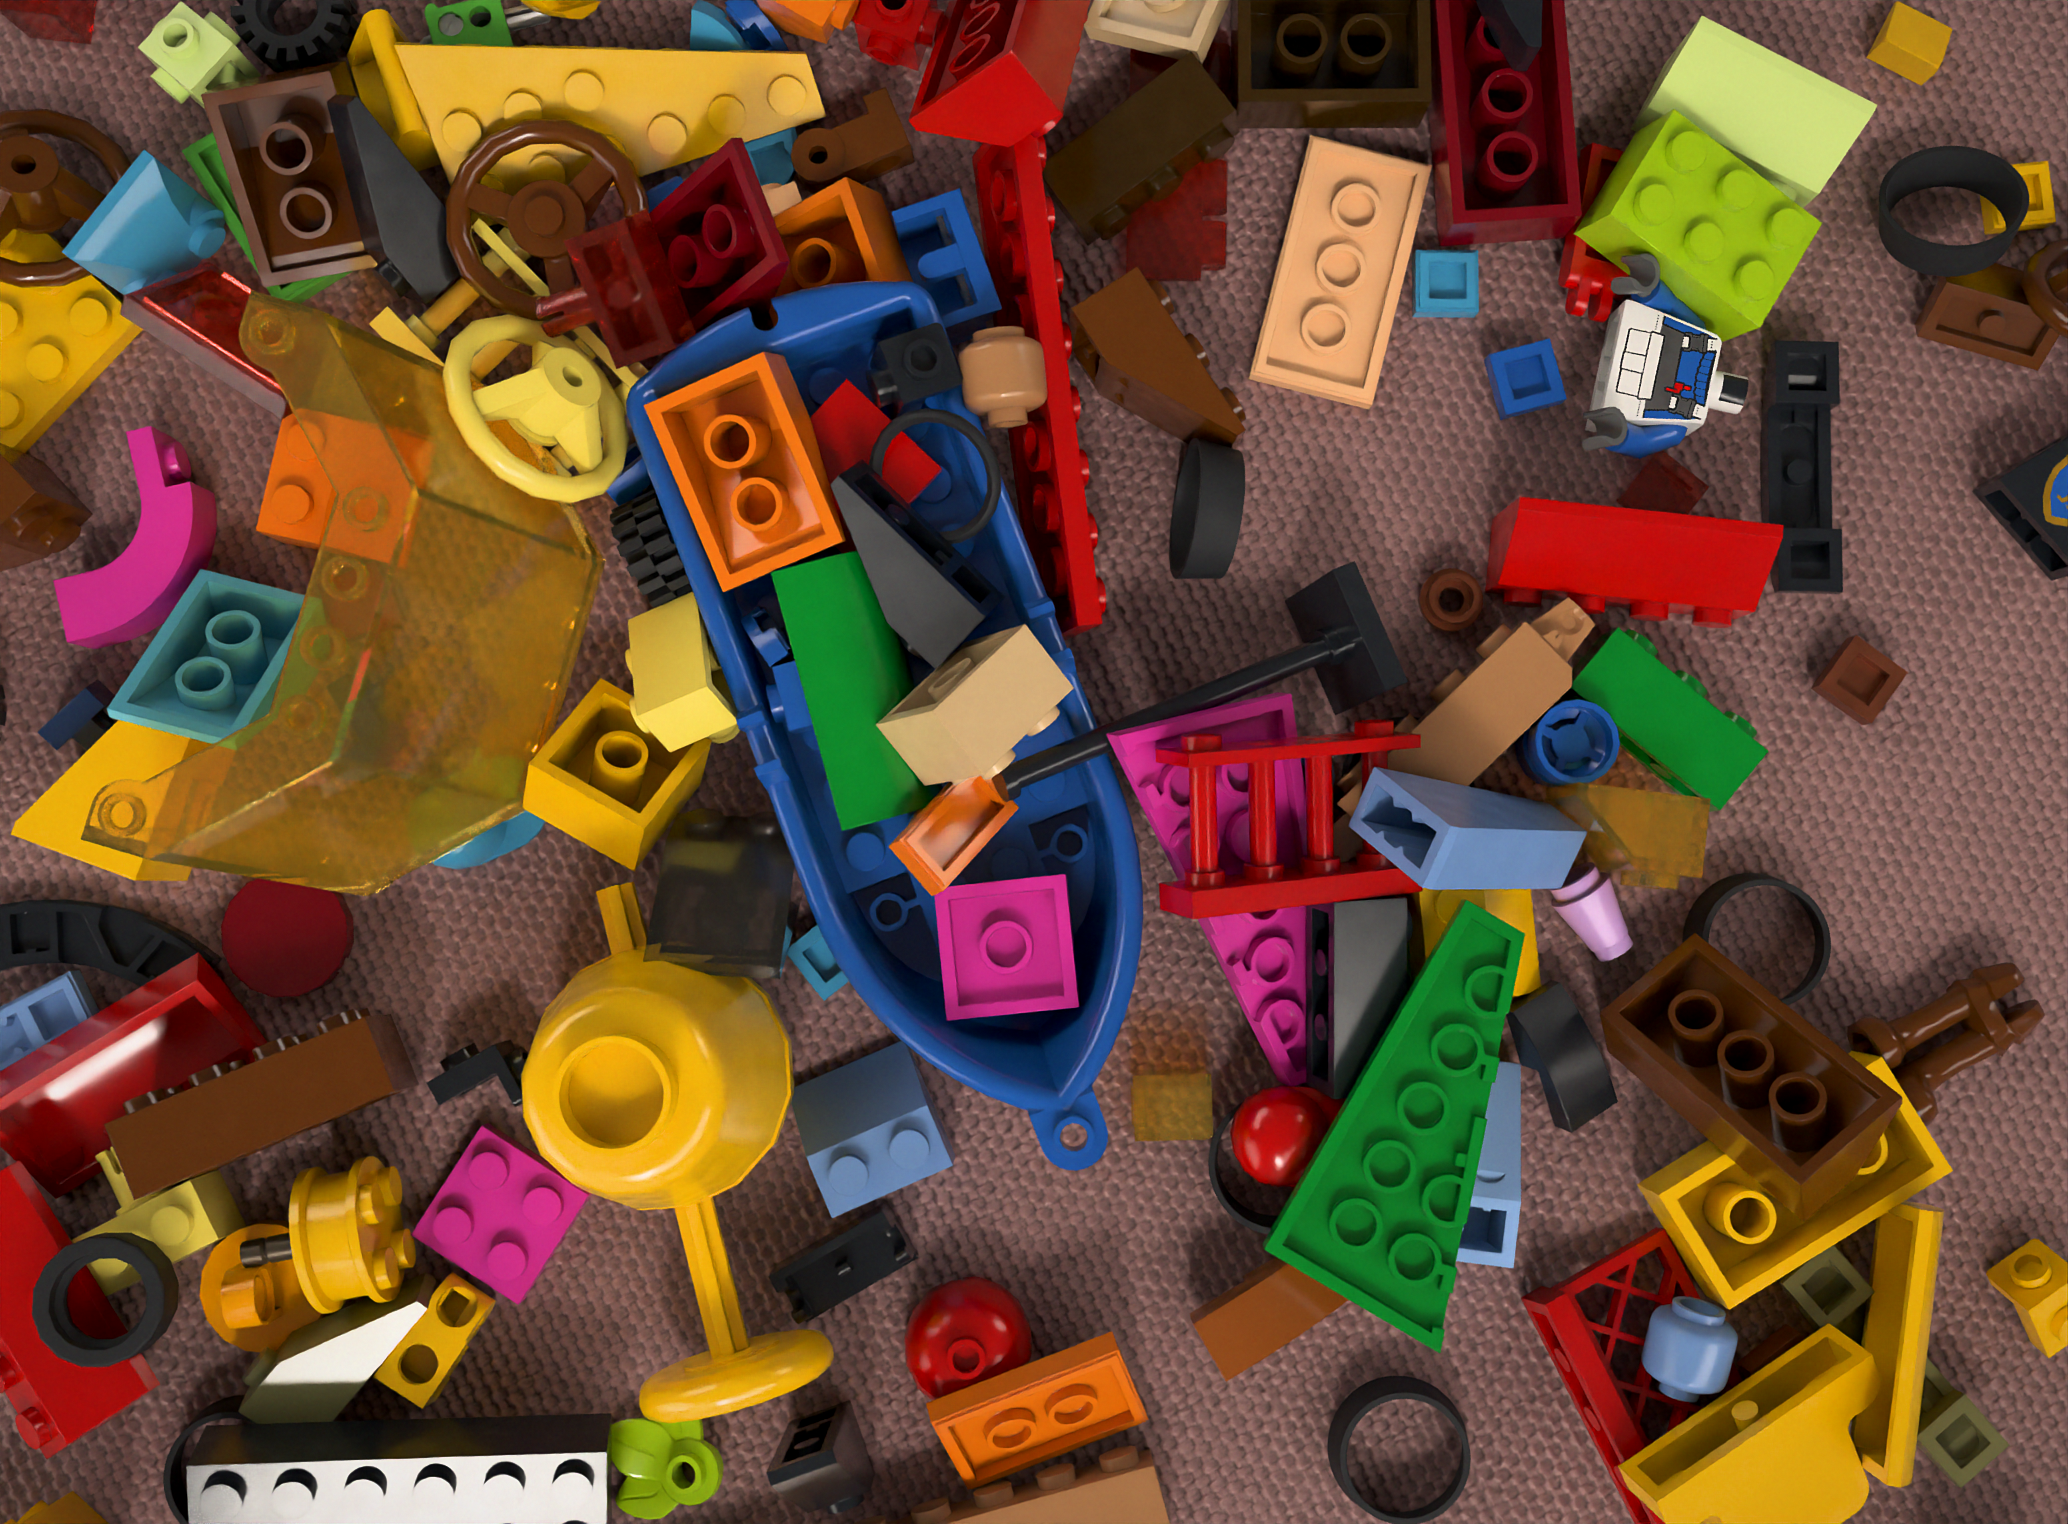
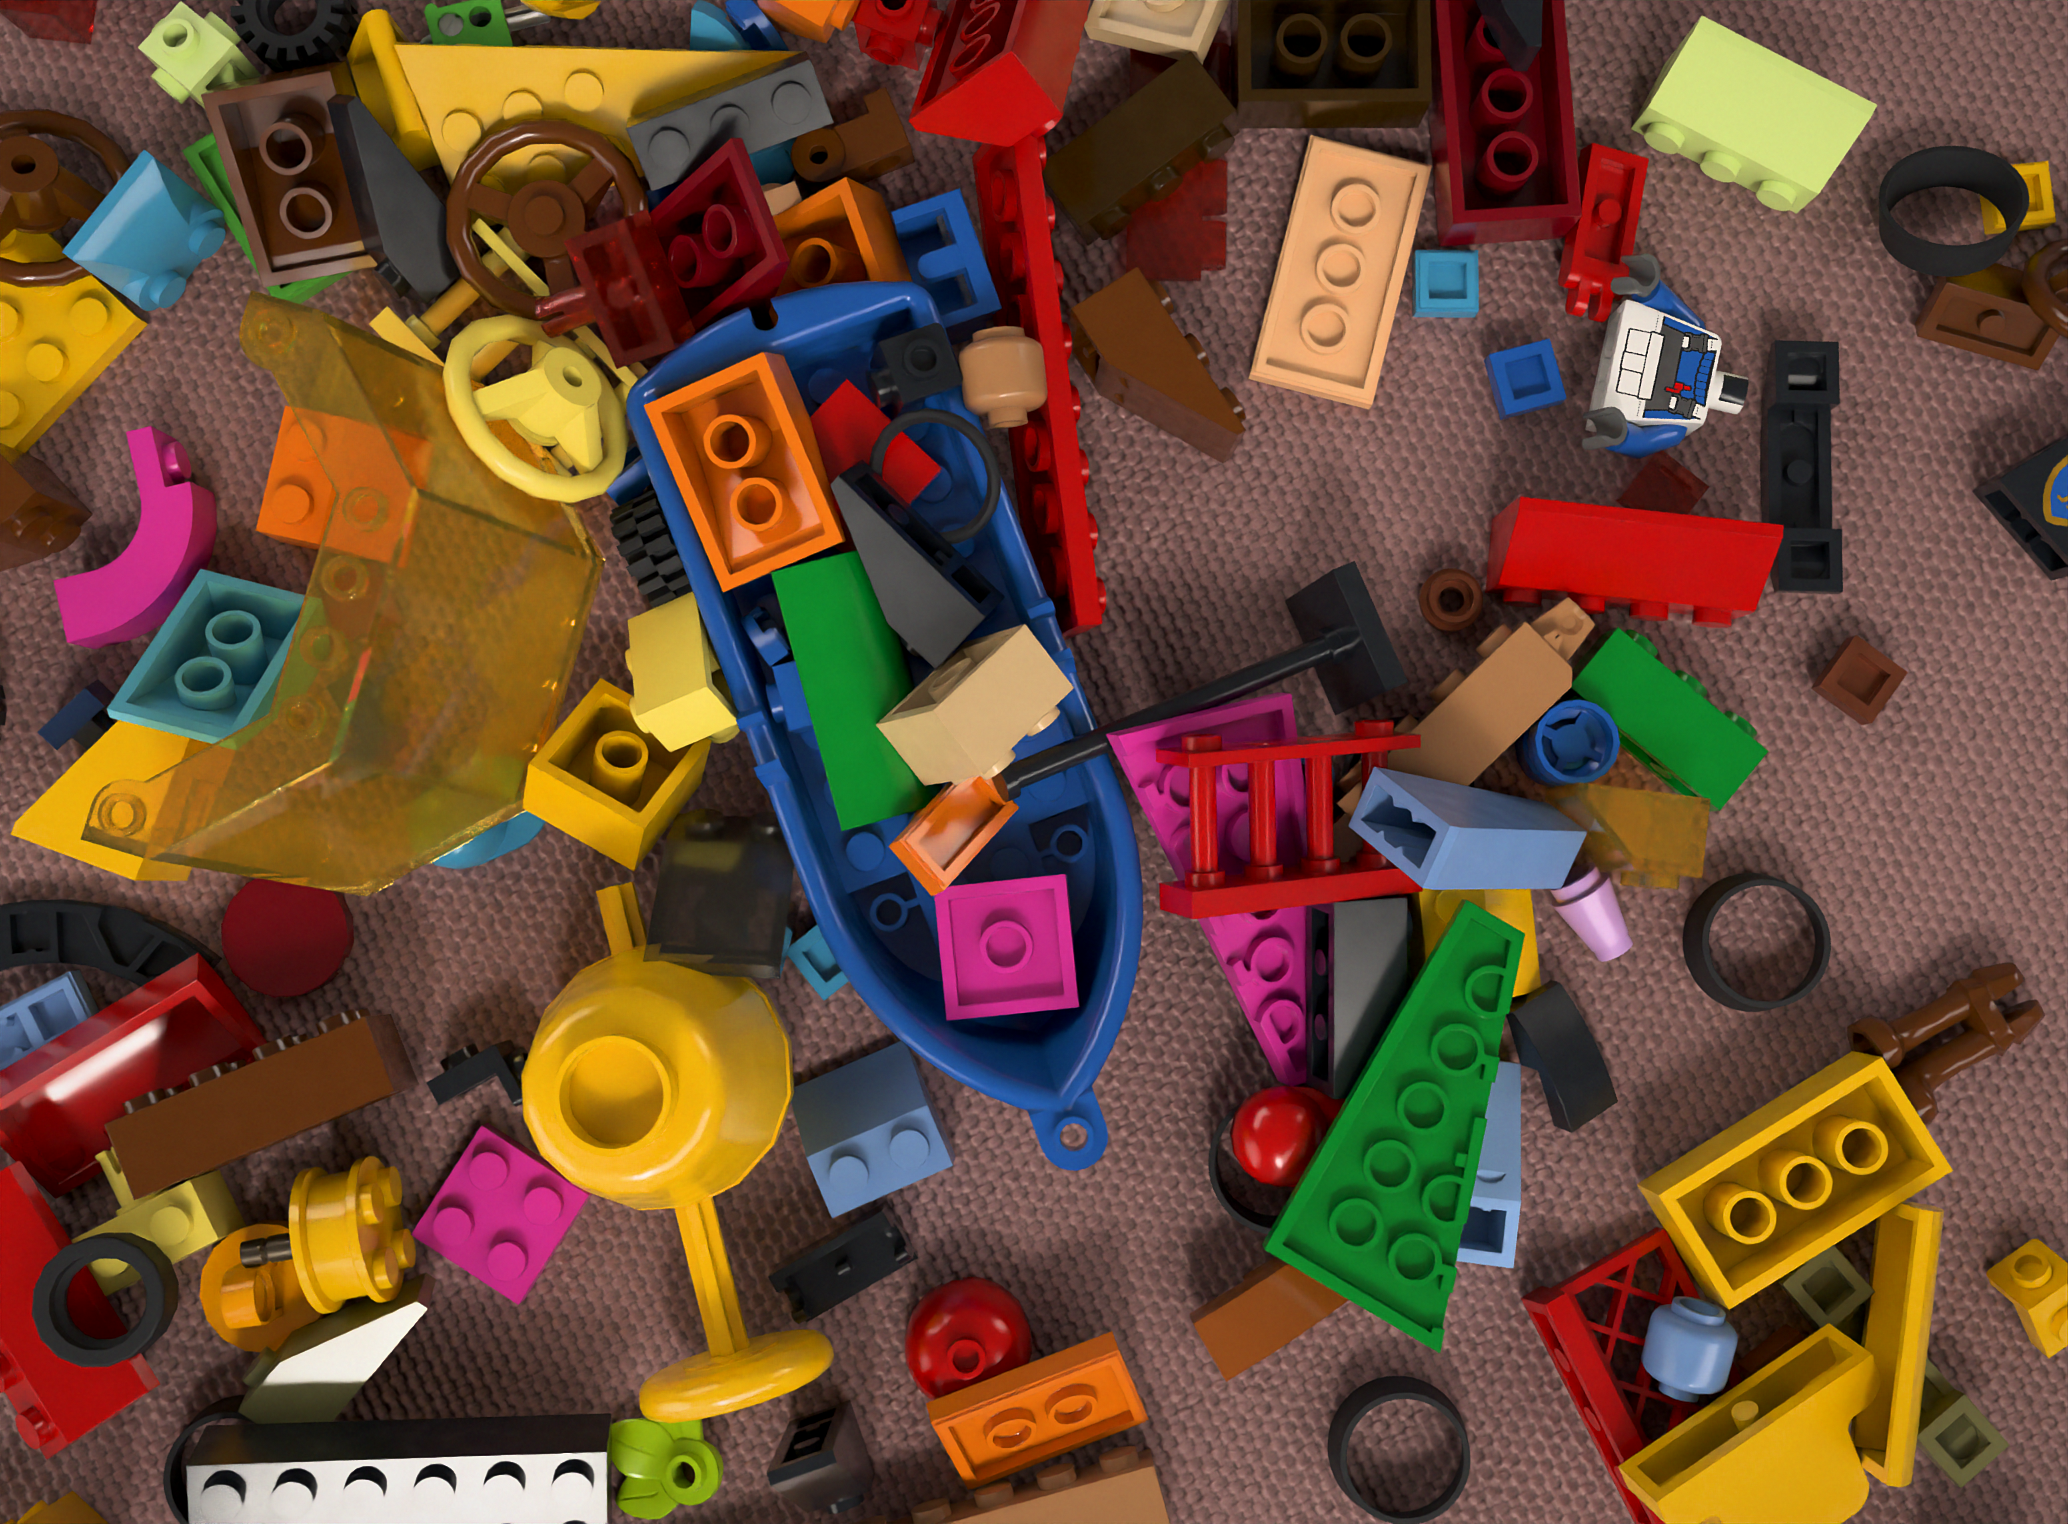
clear red tile [120,262,363,419] -> none
yellow leg [373,1272,496,1409] -> none
clear yellow panel [1130,1068,1213,1142] -> none
black tyre [1169,438,1245,579] -> none
lime brick [1574,109,1822,342] -> none
reddish brown slope [1599,933,1902,1222] -> none
yellow slope [1866,1,1952,86] -> none
none -> black brick [626,51,834,191]

